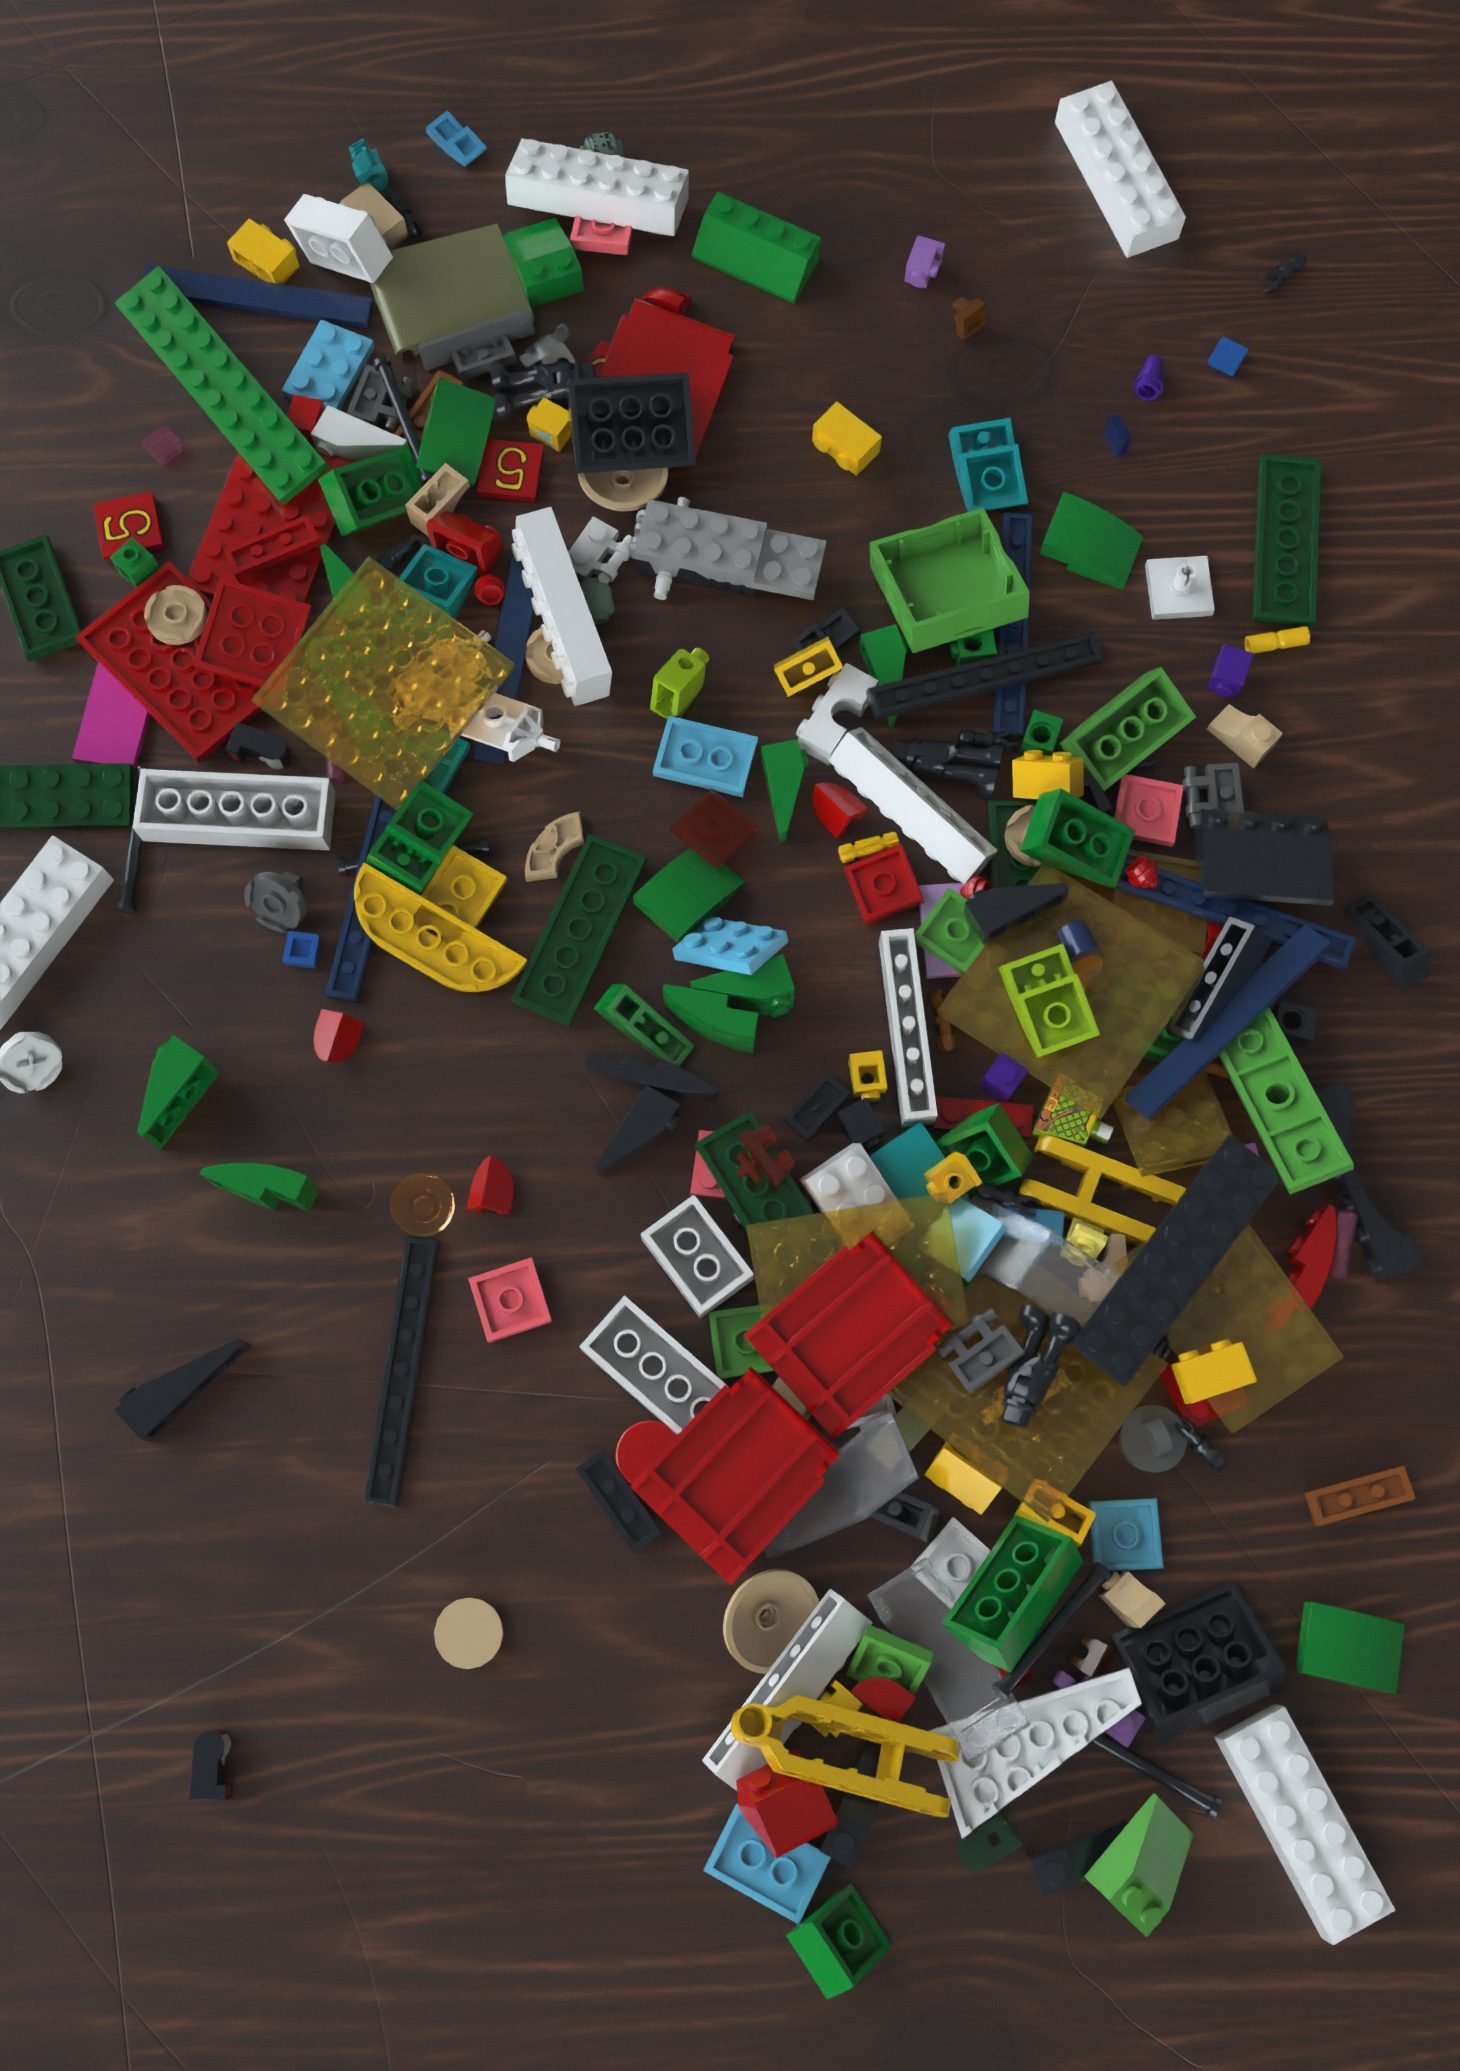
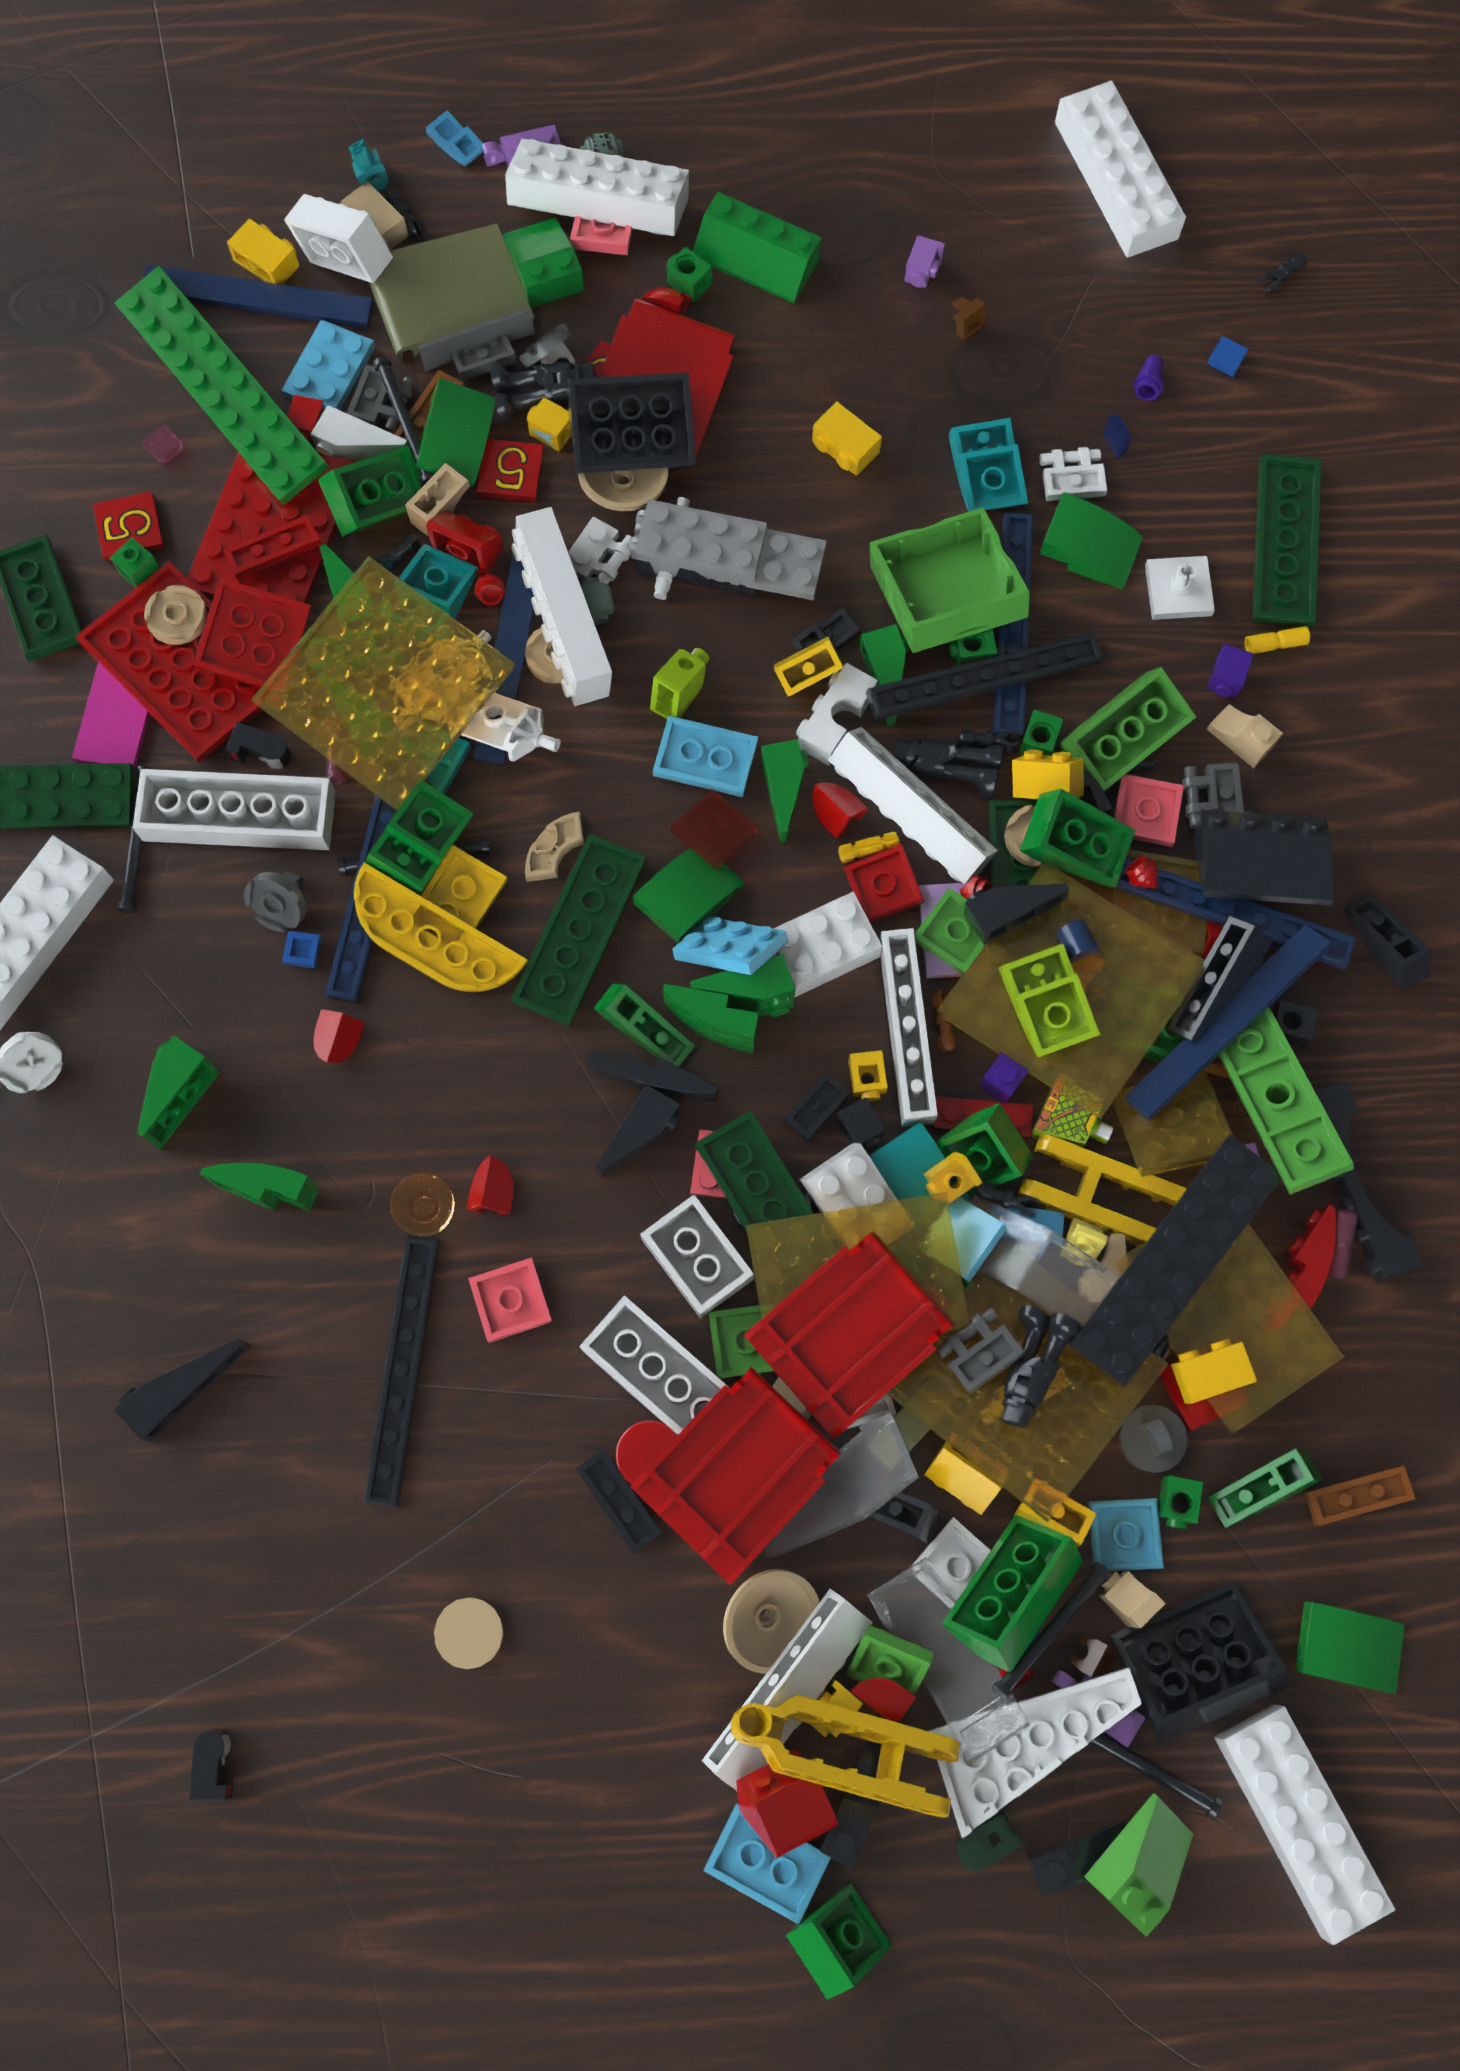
clear red hips [737,1125,796,1188] -> none
black piece [1175,1416,1228,1473] -> none
none -> medium lavender plate [482,125,561,168]
none -> green brick [666,247,712,303]
none -> white brick [773,892,882,997]
none -> white plate [1040,447,1107,501]
none -> green brick [1158,1475,1203,1530]
none -> green slope [1208,1448,1323,1528]

